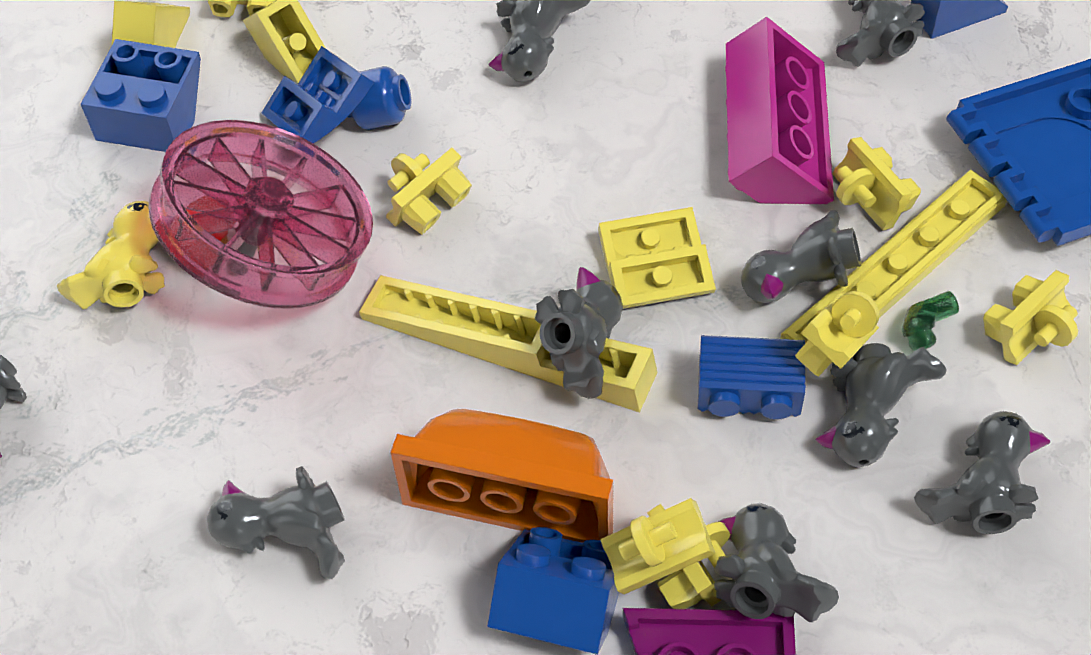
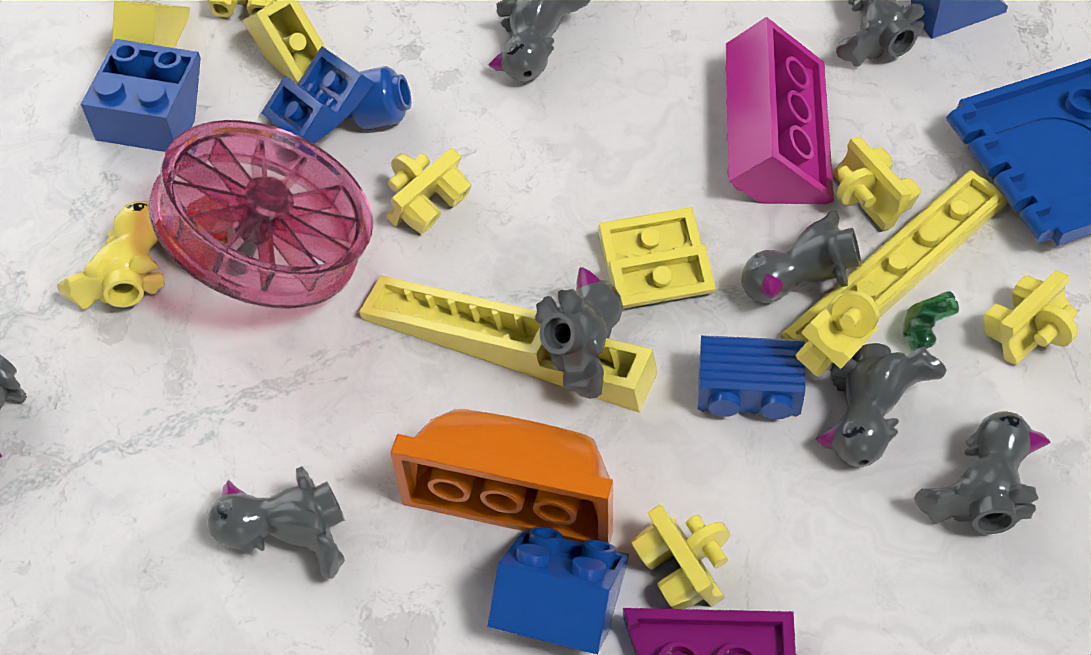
light yellow hips [600,498,716,594] -> none
dark grey animal [714,503,839,622] -> none

